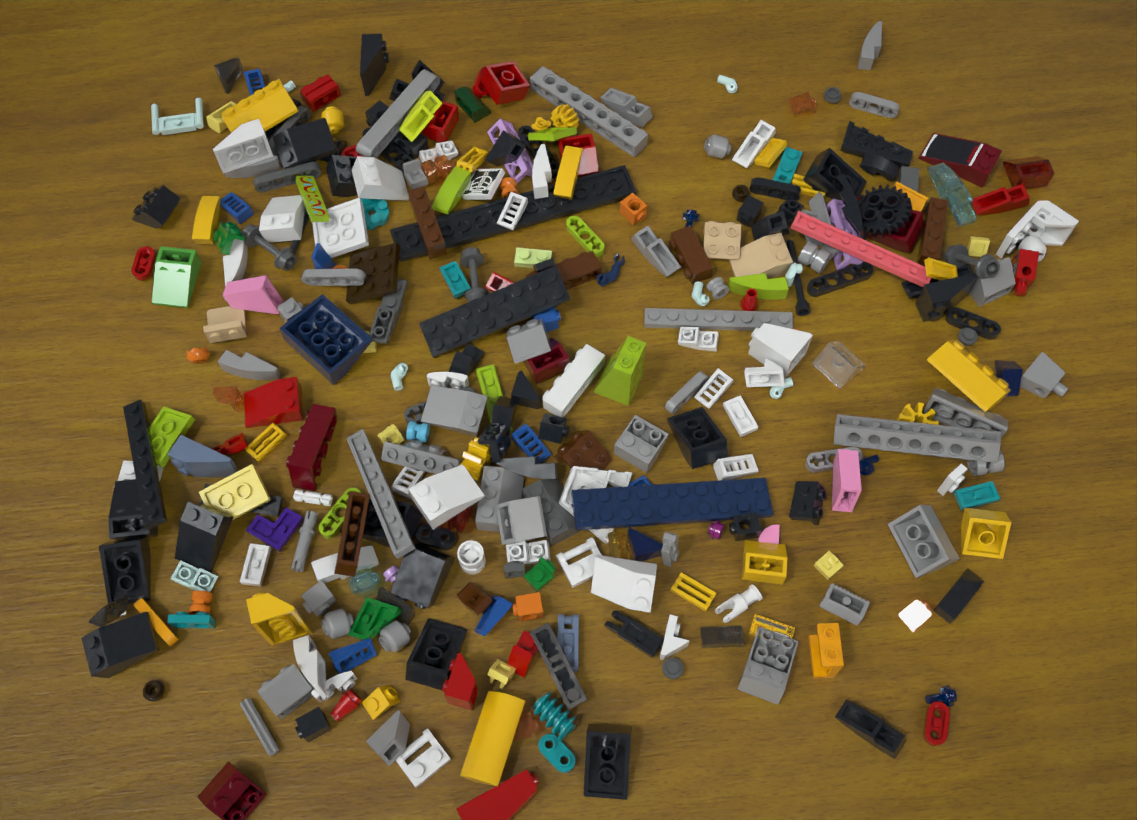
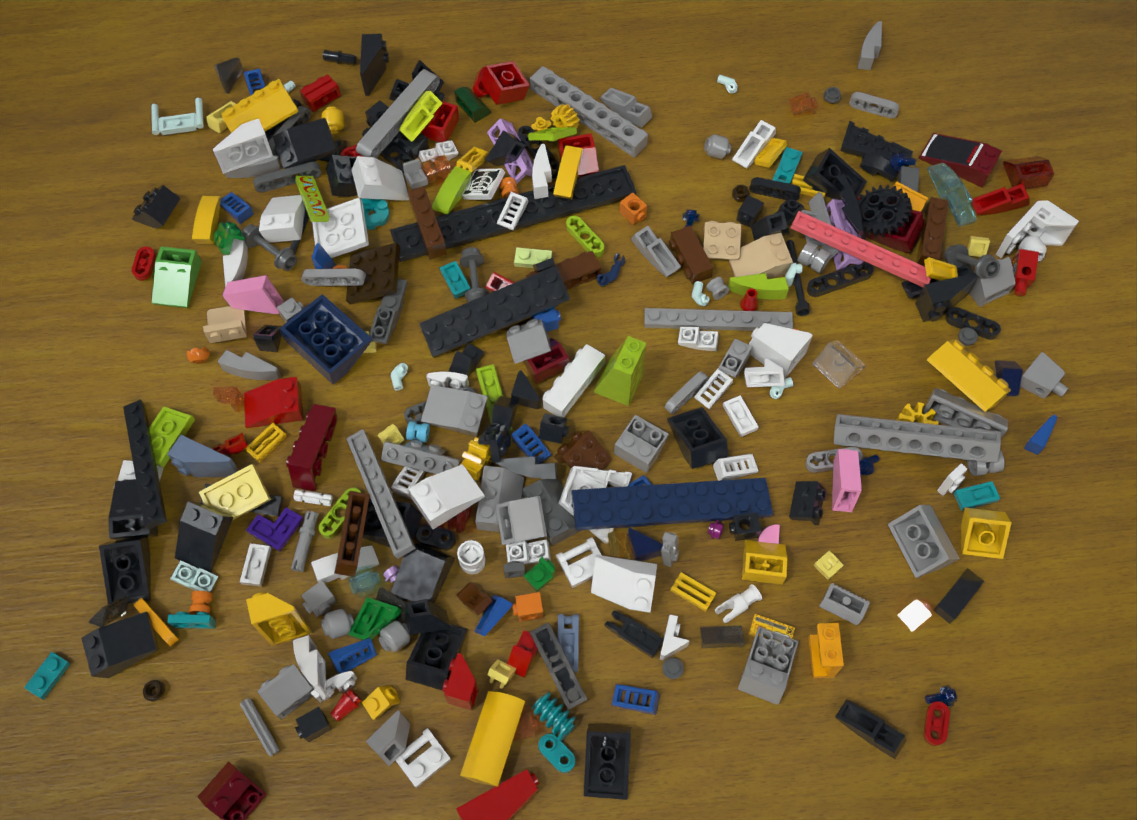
none -> teal plate [24,652,71,700]
none -> black slope [253,325,282,352]
none -> black axle [323,50,357,64]
none -> black slope [405,599,451,635]
none -> blue slope [612,684,660,715]
none -> light grey slope [718,339,752,377]
none -> clear blue plate [890,153,917,171]
none -> blue slope [1024,414,1057,455]

